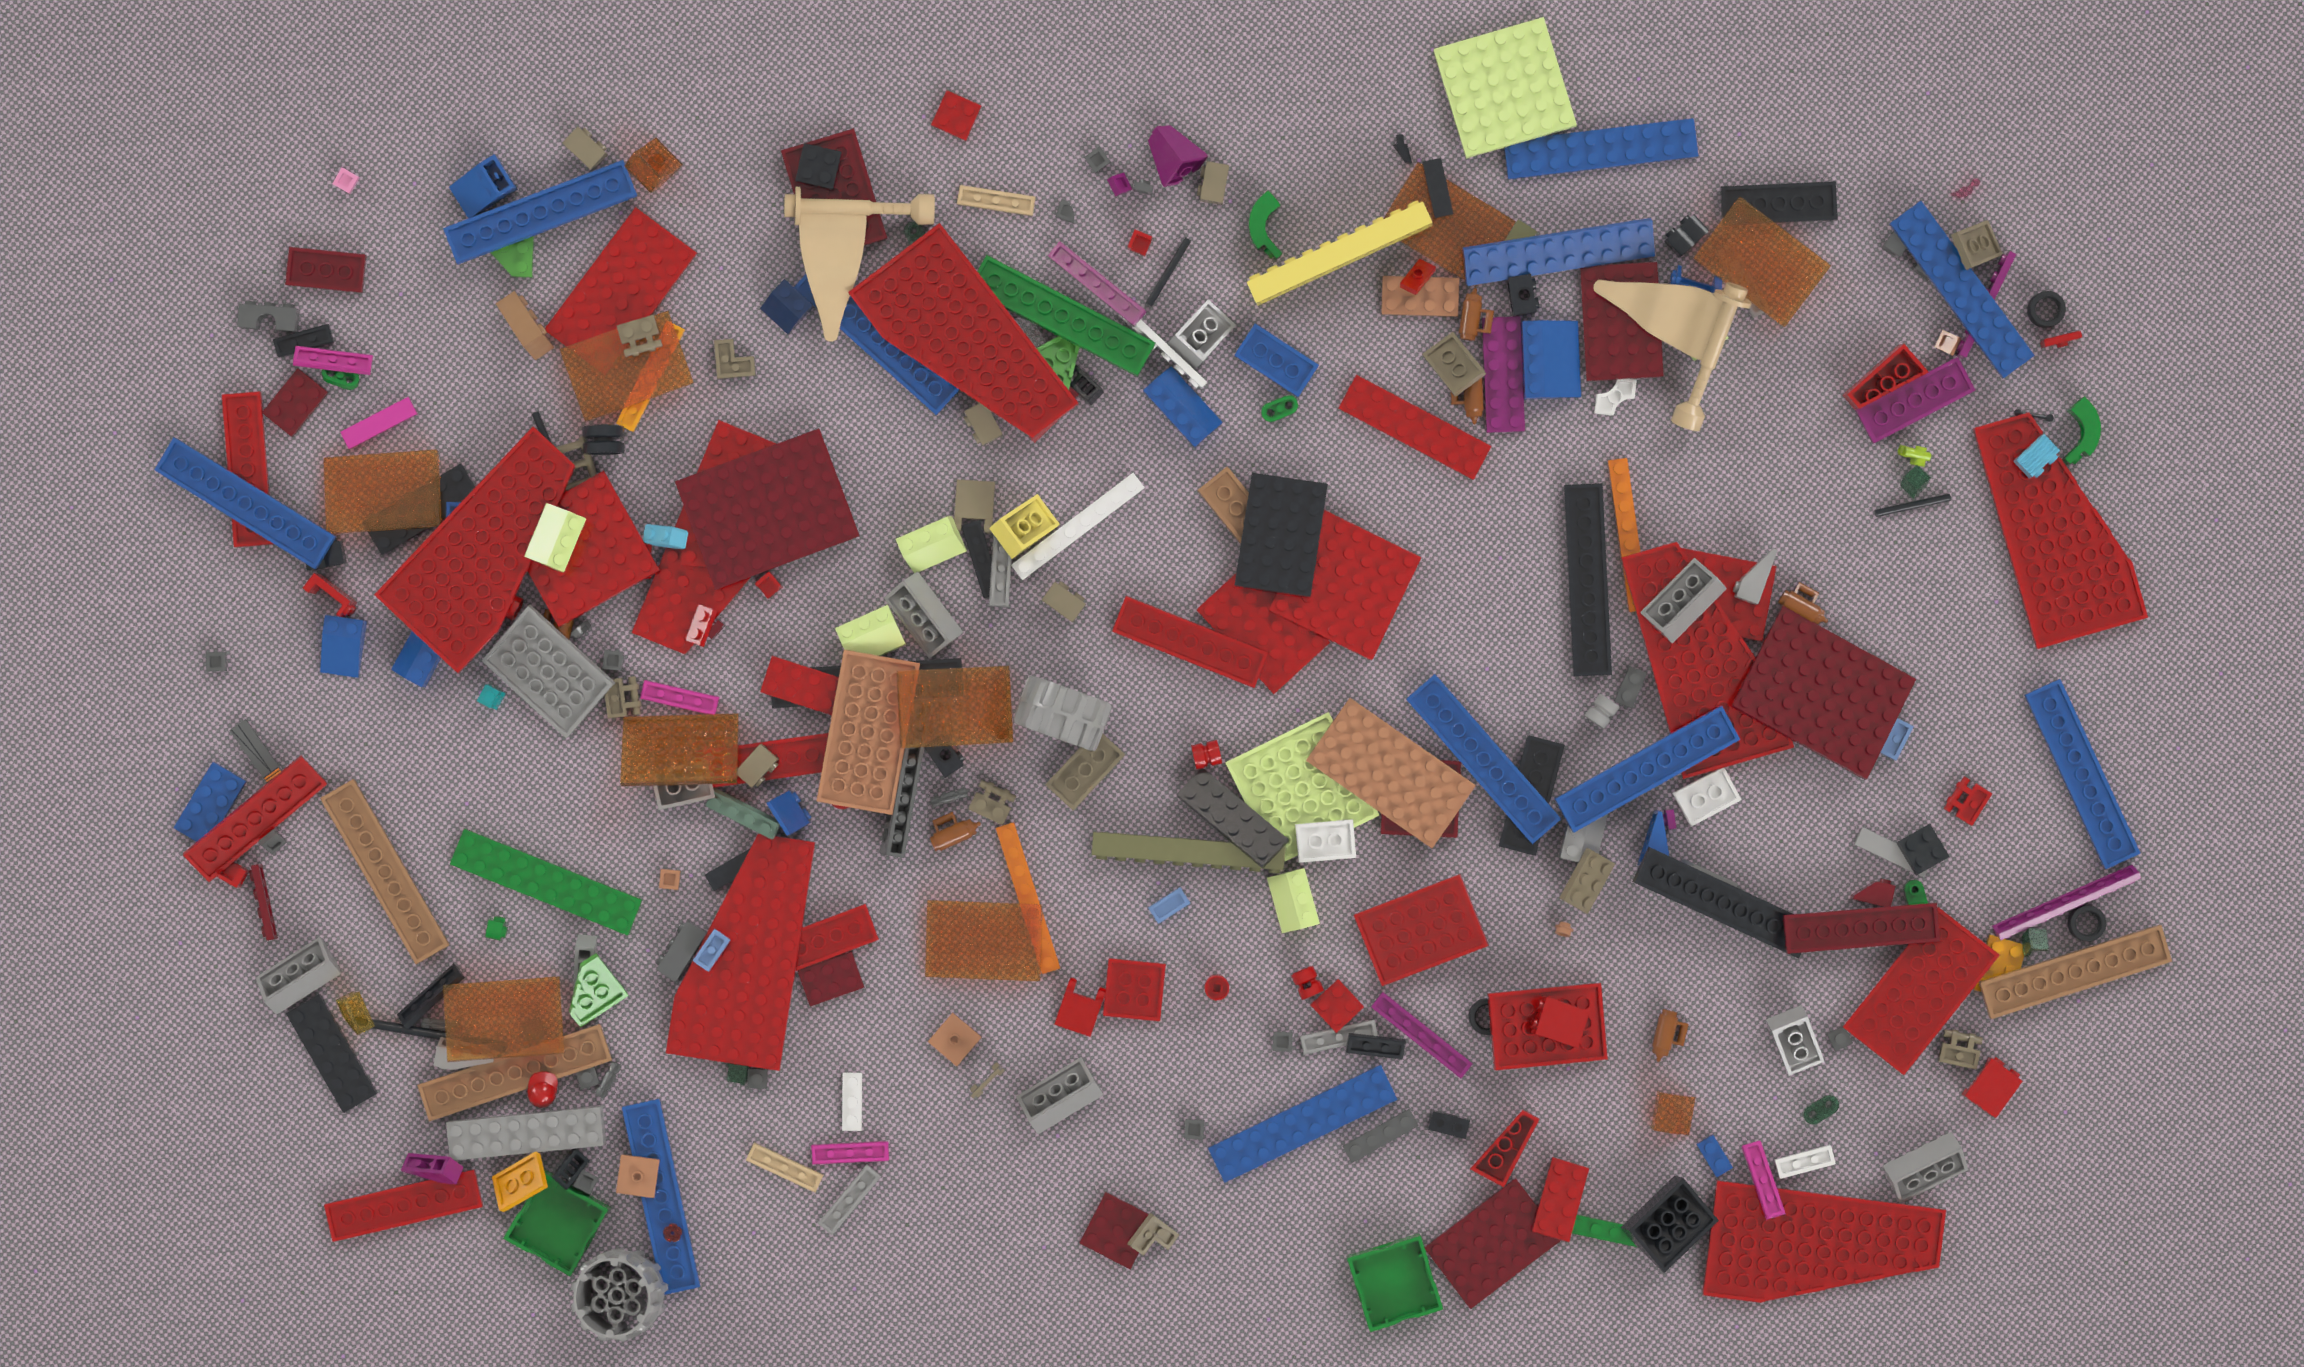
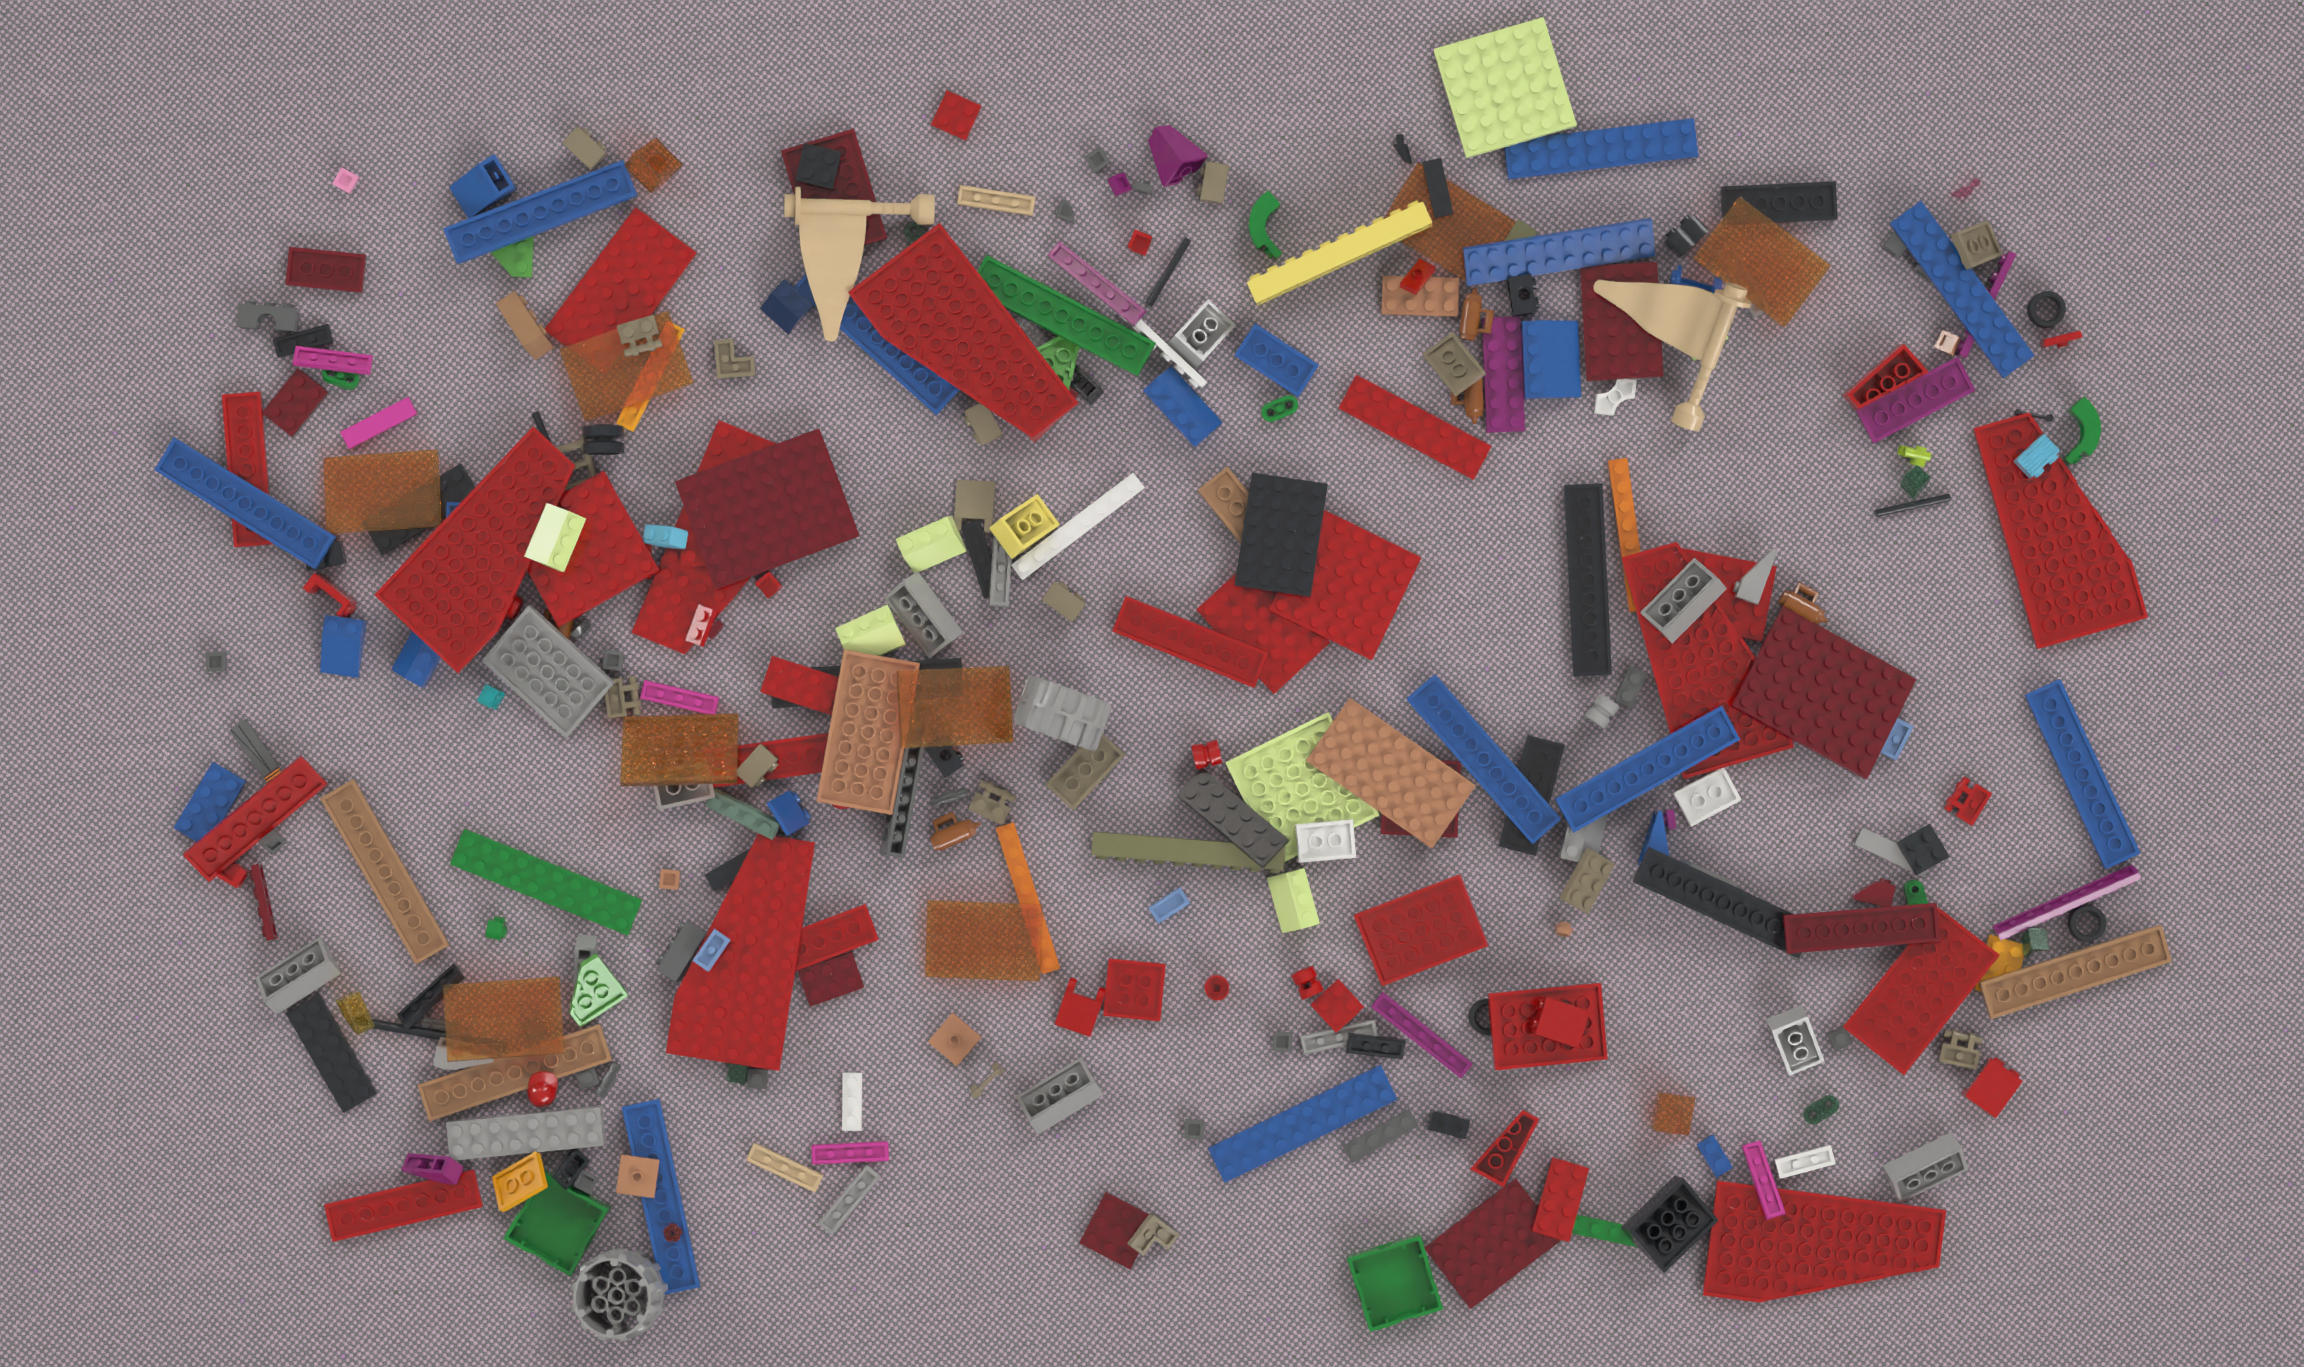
dark orange piece [1652,1009,1689,1062] -> none

